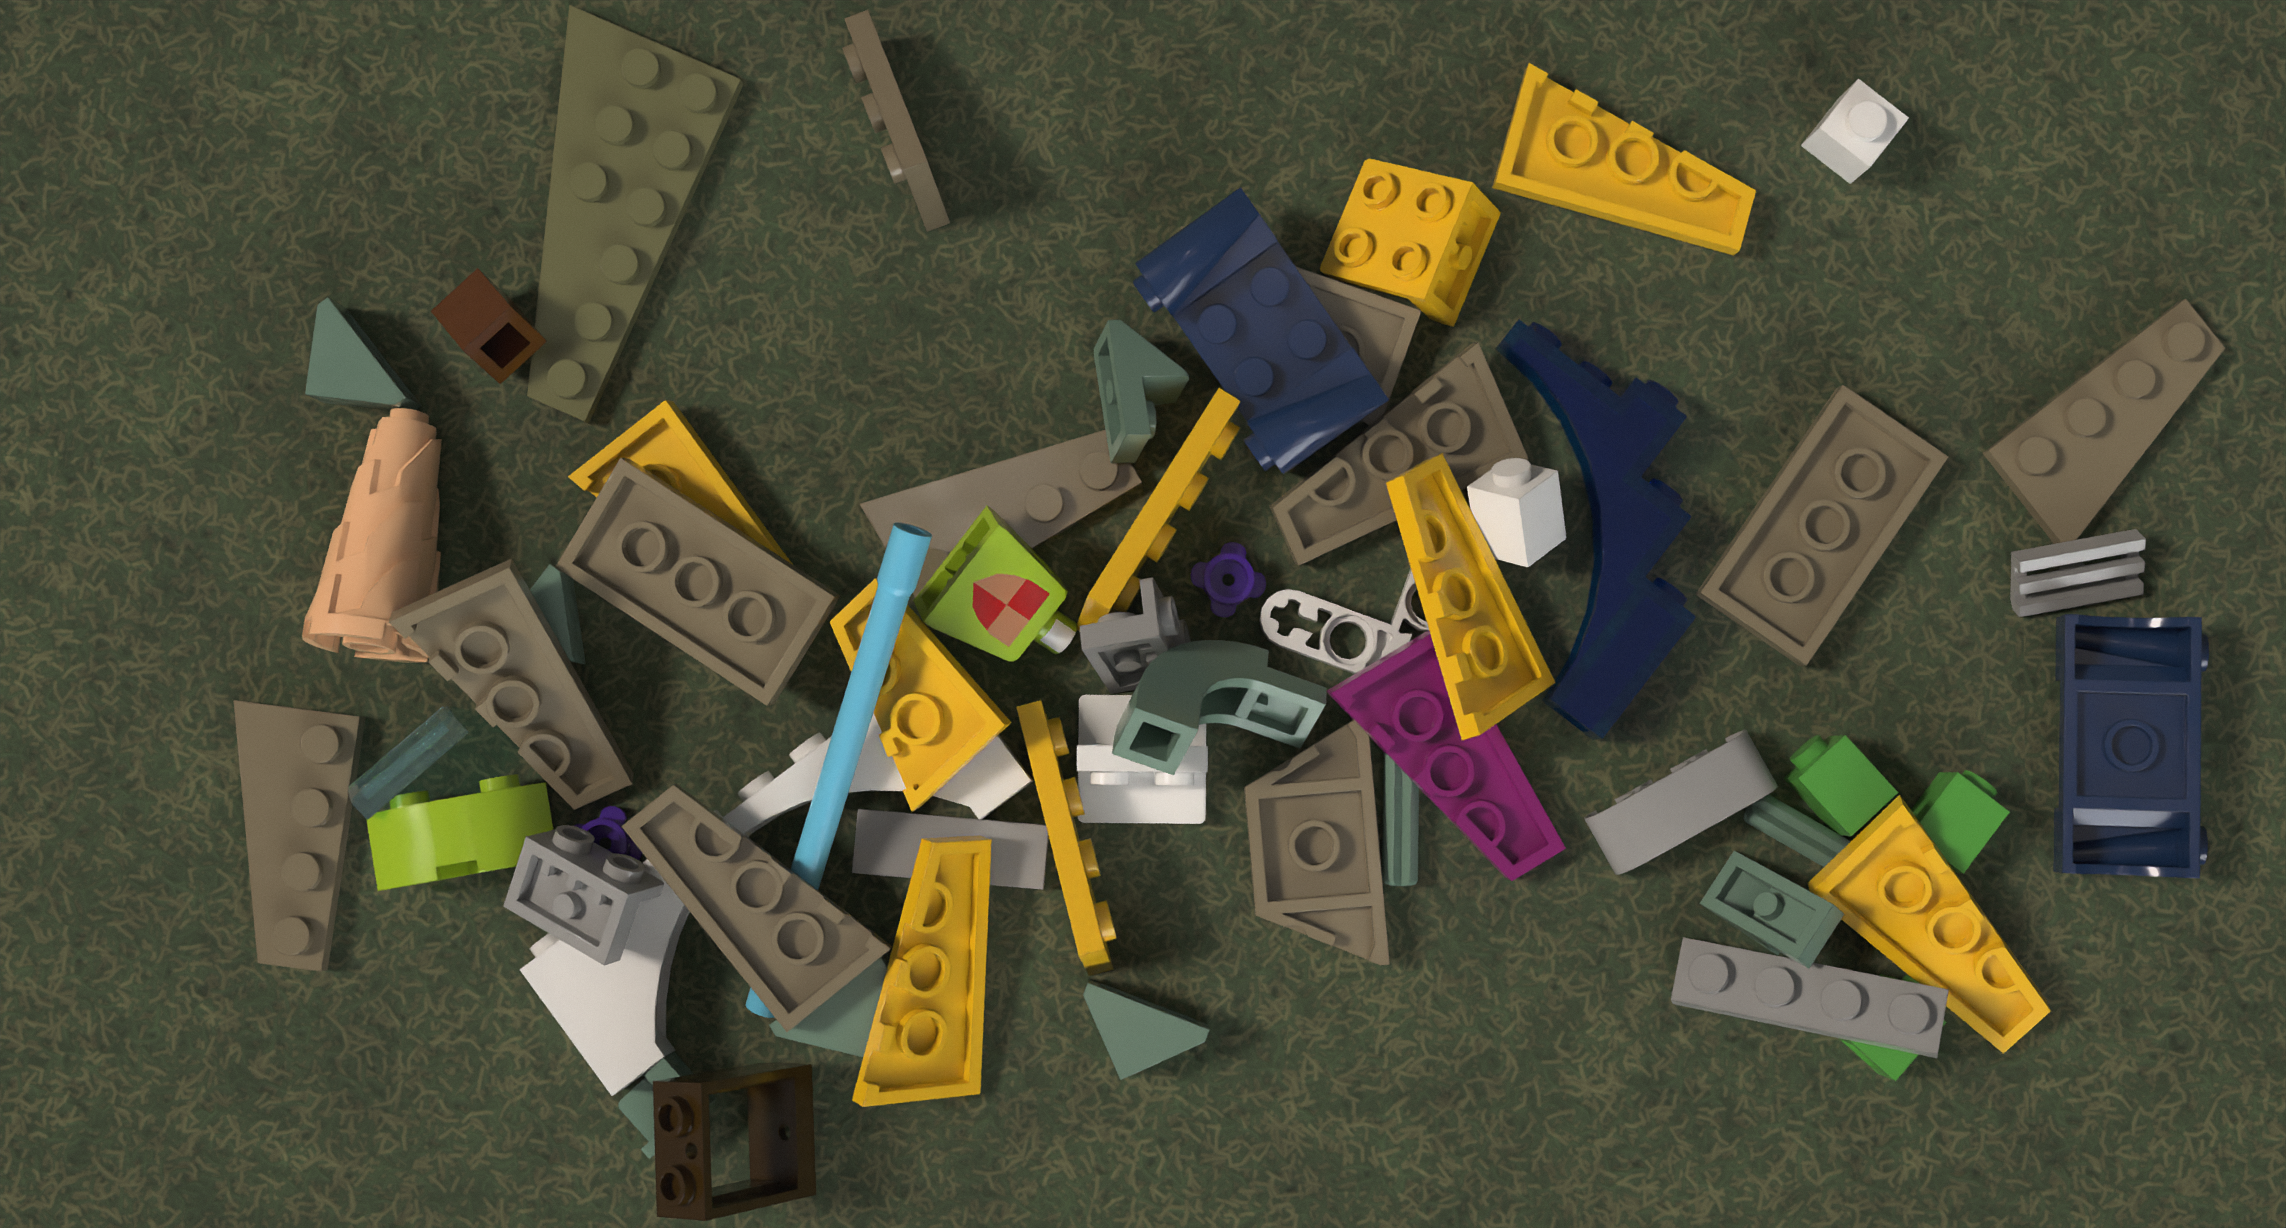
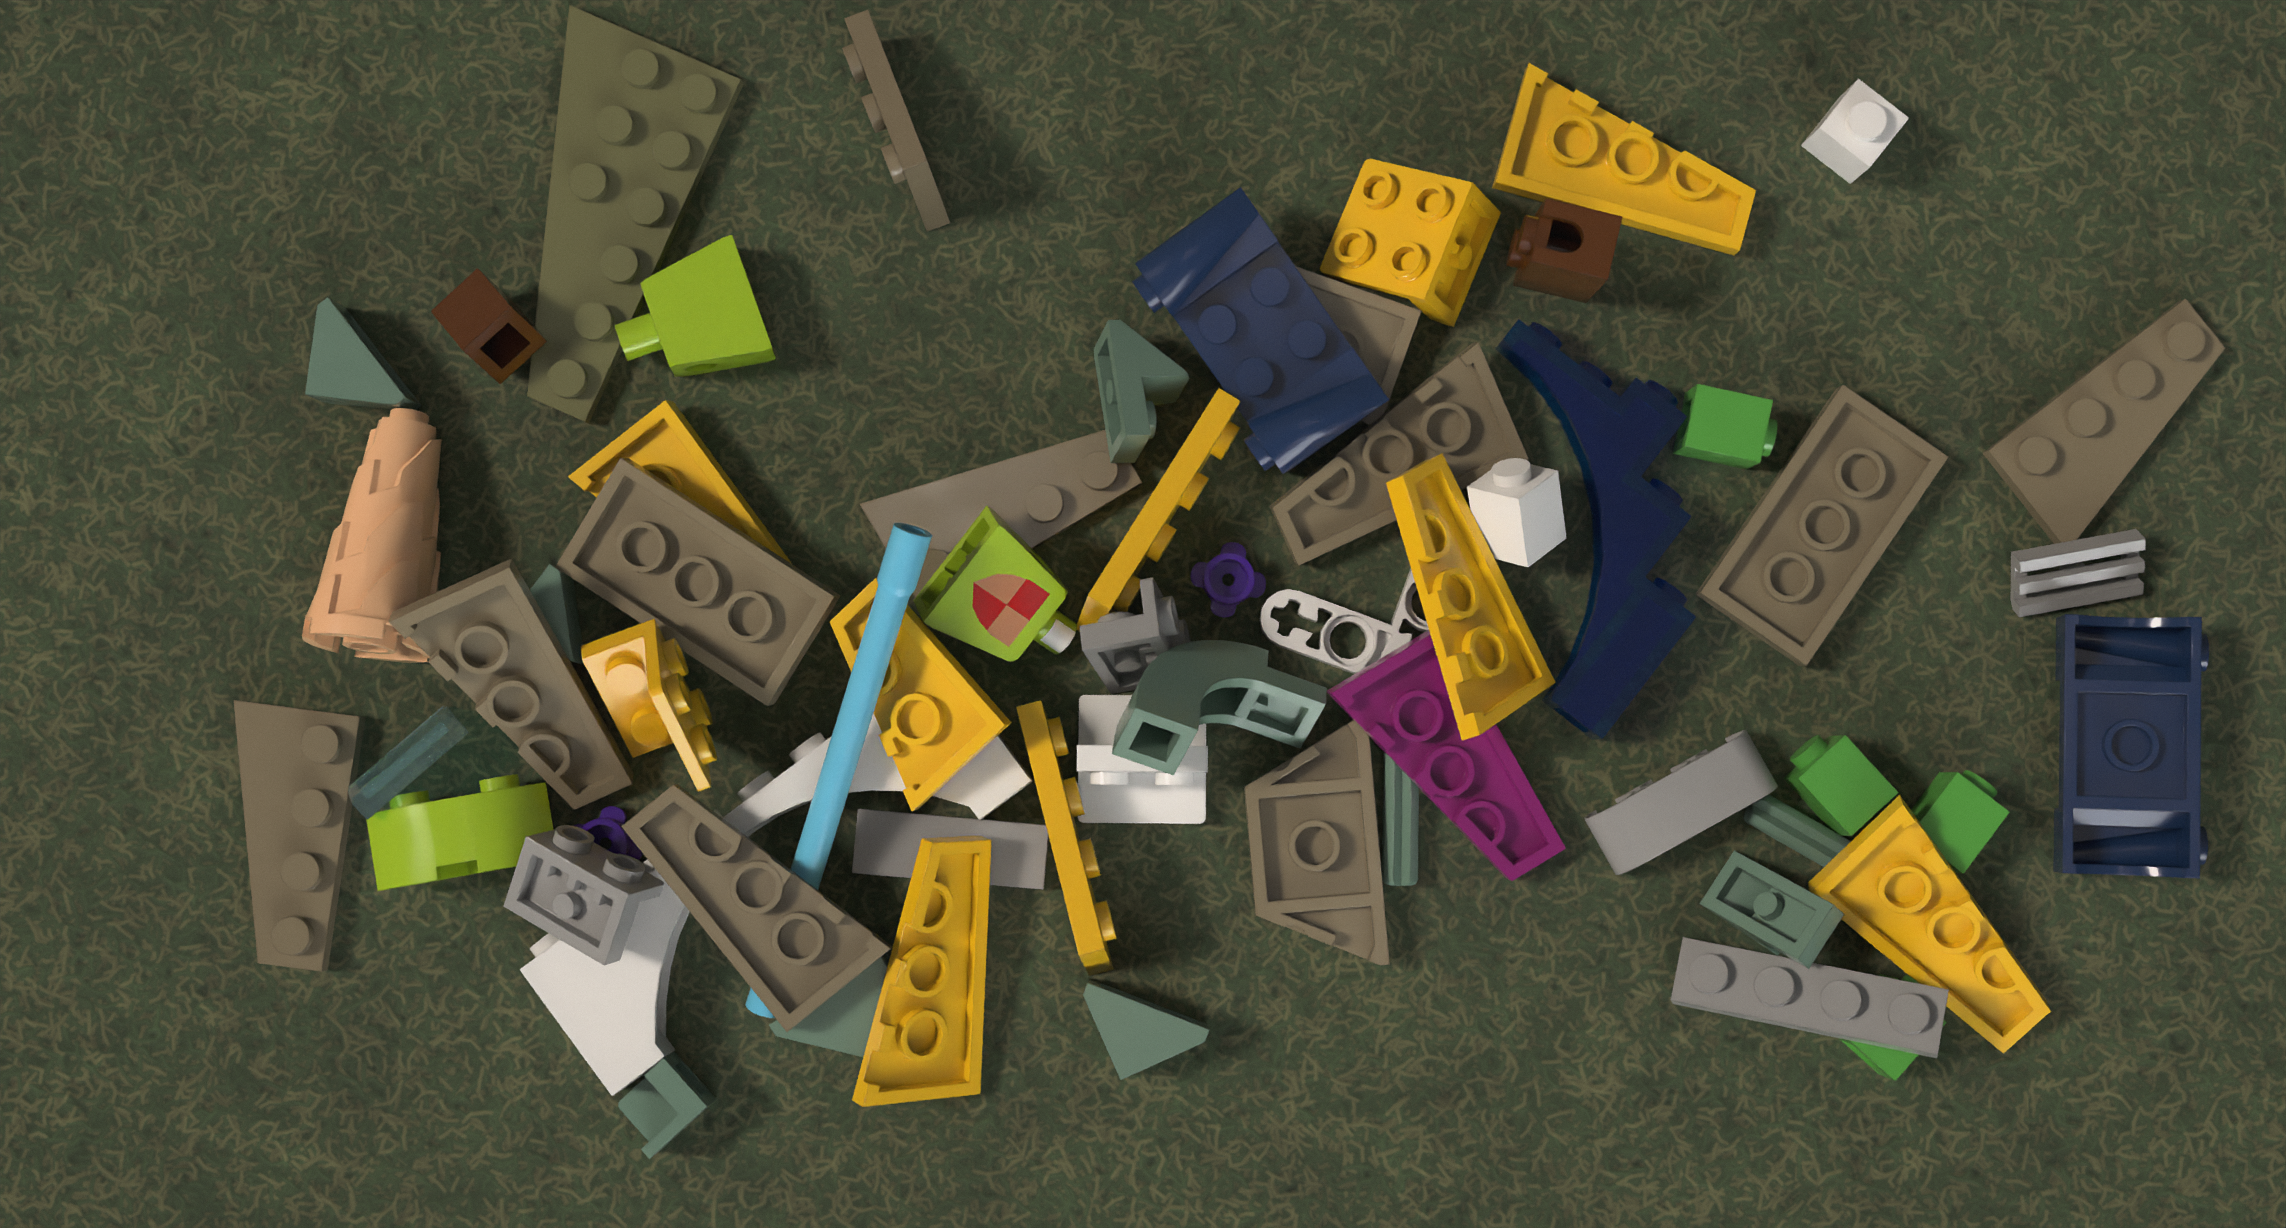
dark brown window [653,1063,816,1221] -> none
none -> yellow bracket [581,618,717,792]
none -> lime torso [615,235,776,377]
none -> reddish brown brick [1506,198,1622,303]
none -> bright green brick [1673,384,1777,470]

